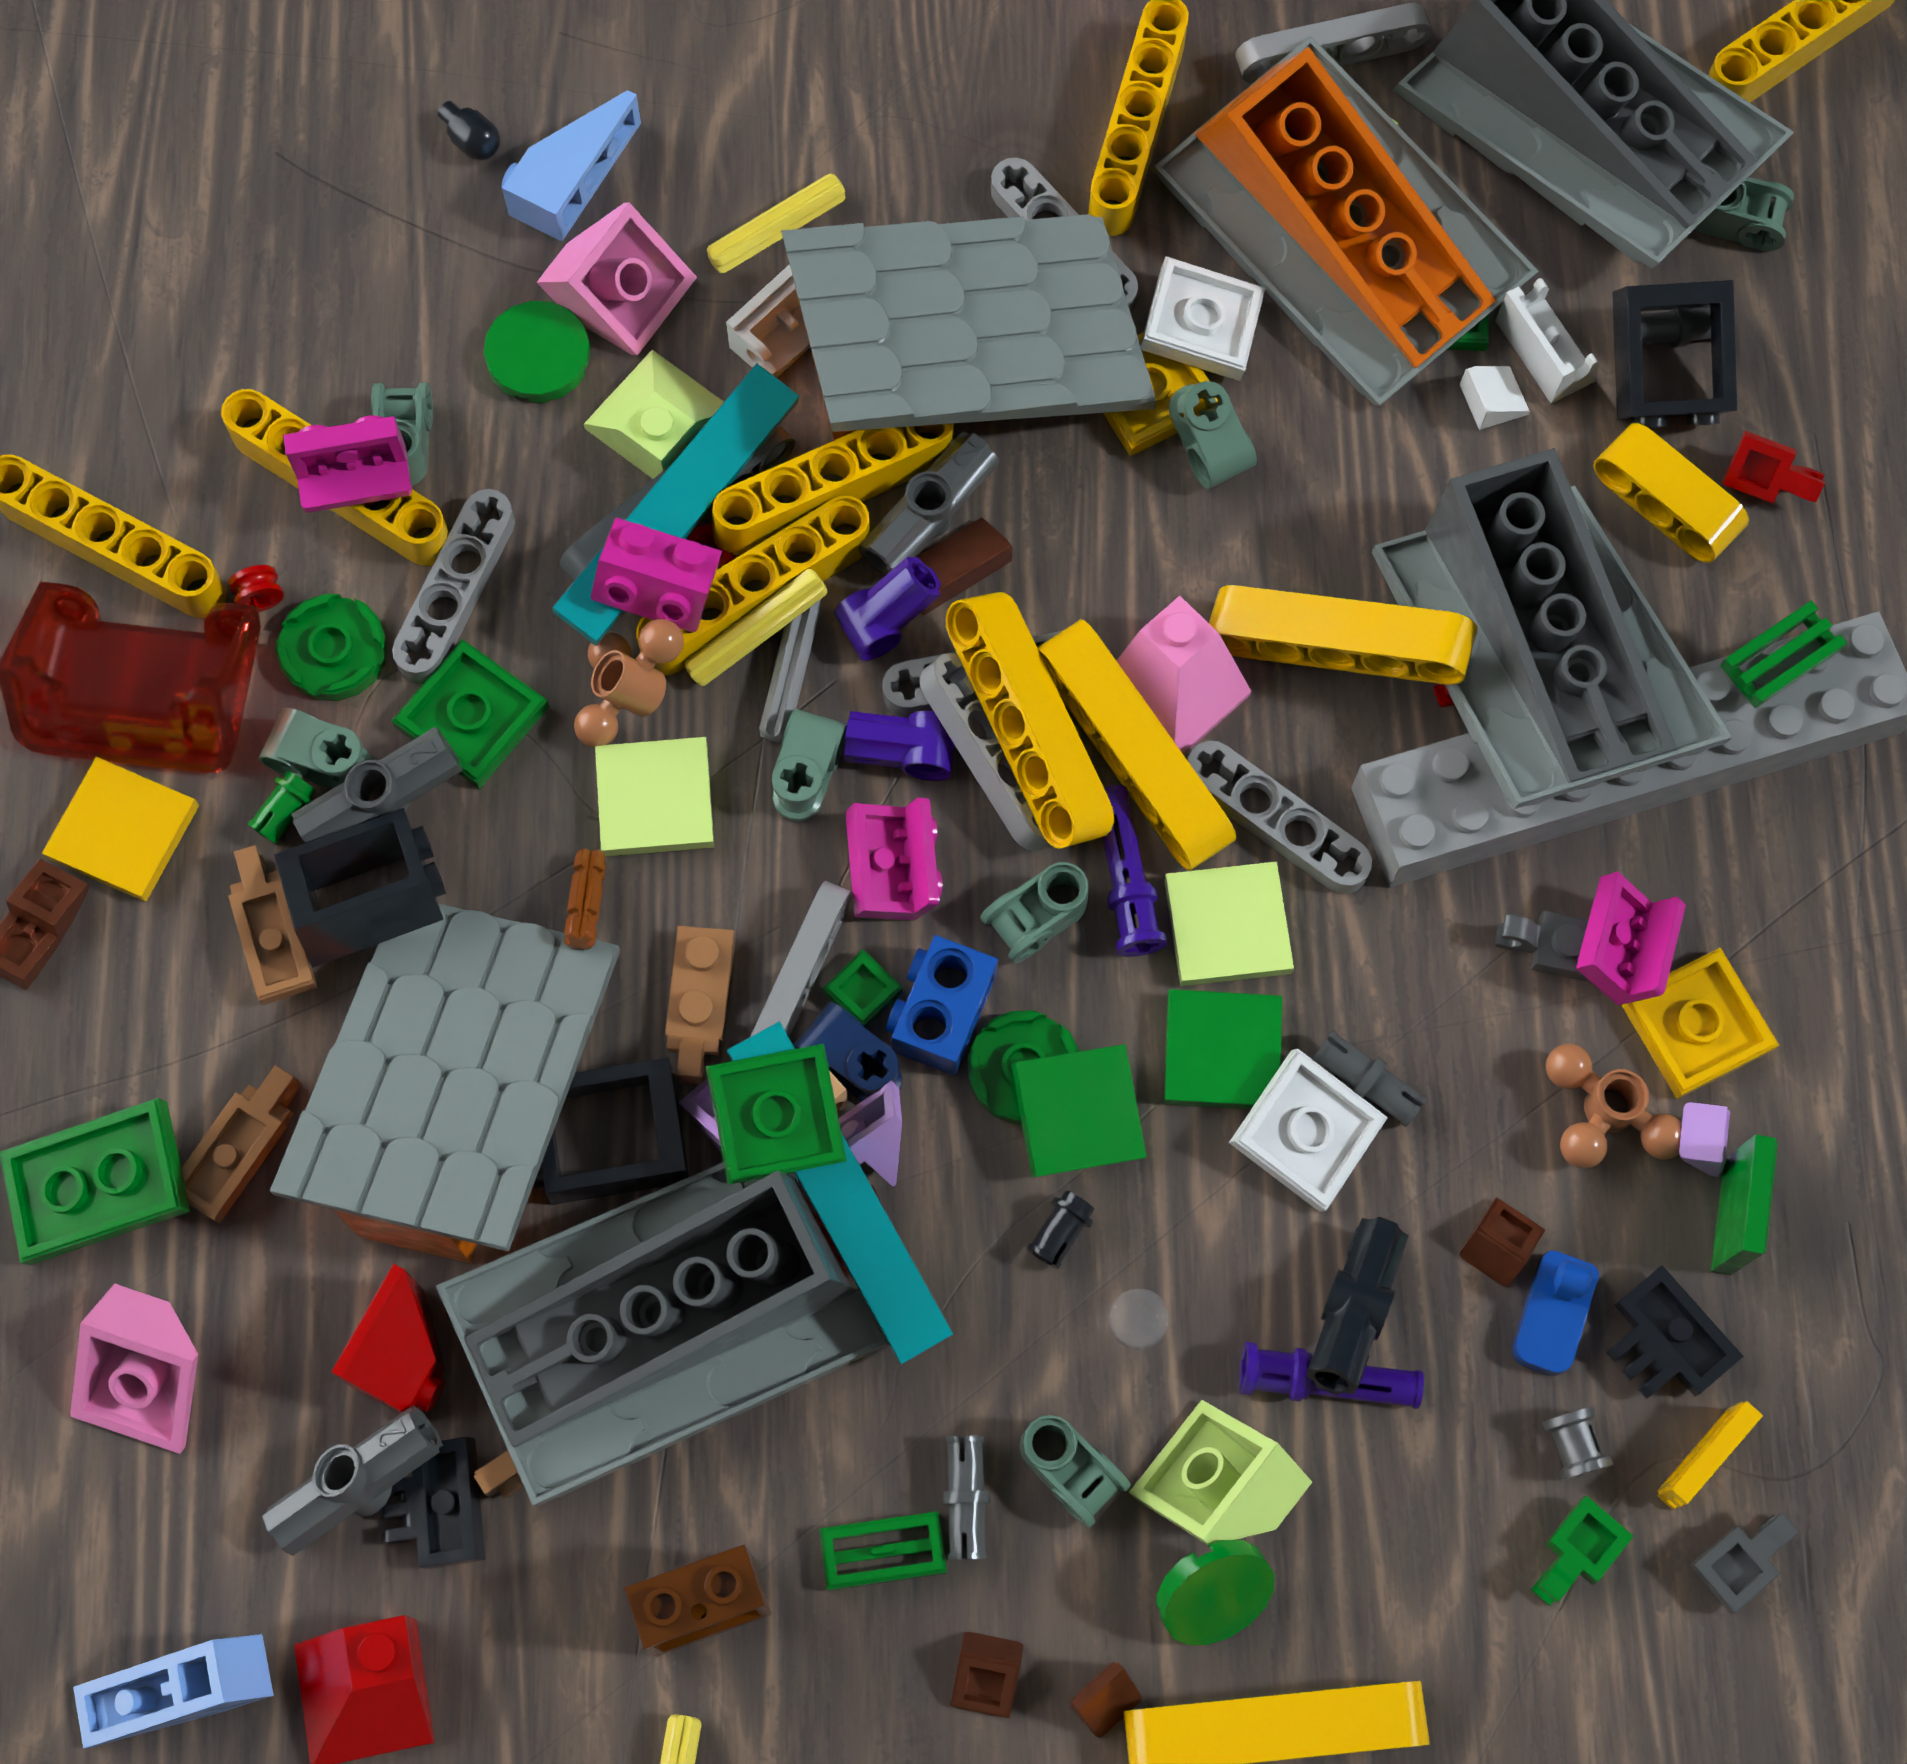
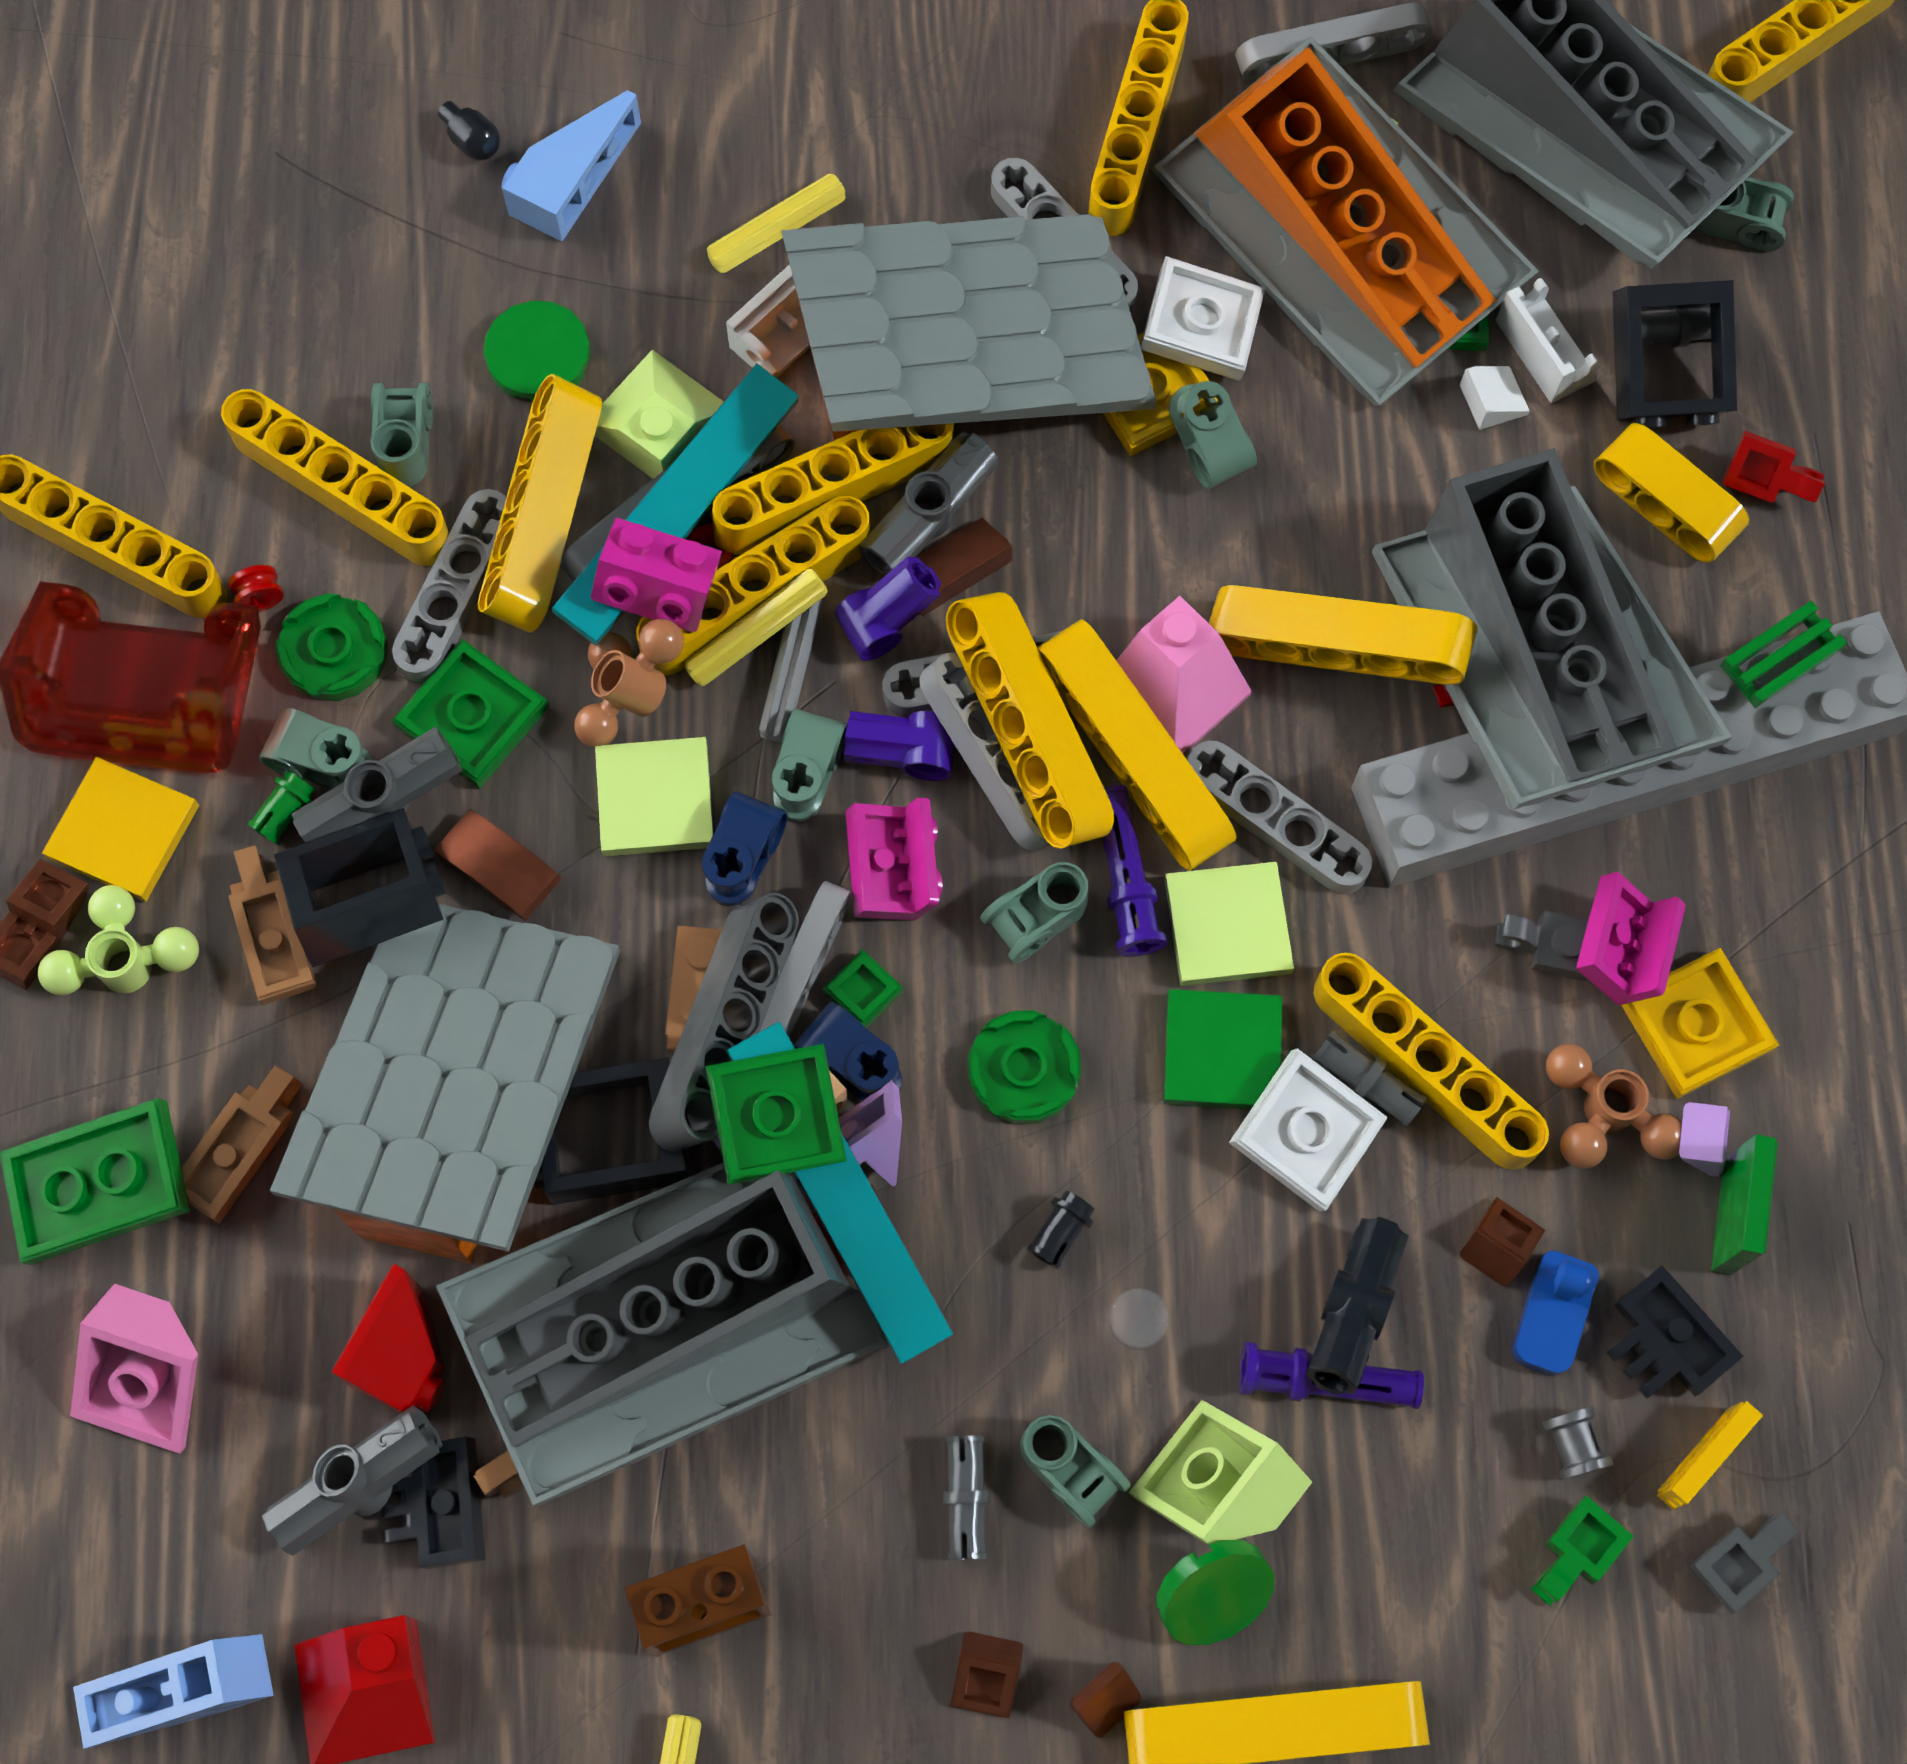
dark pink bracket [283,415,412,513] -> none
bright pink slope [536,202,697,355] -> none
dark orange axle [564,848,606,950] -> none
green tile [819,1511,947,1591] -> none
blue brick [886,934,998,1076] -> none
green tile [1011,1044,1147,1178] -> none
none -> yellowish green piece [38,885,199,995]
none -> copper slope [433,809,562,921]
none -> yellow beam [478,374,602,633]
none -> dark grey beam [649,893,799,1152]
none -> dark blue piece [702,791,788,906]
none -> yellow beam [1313,953,1549,1170]

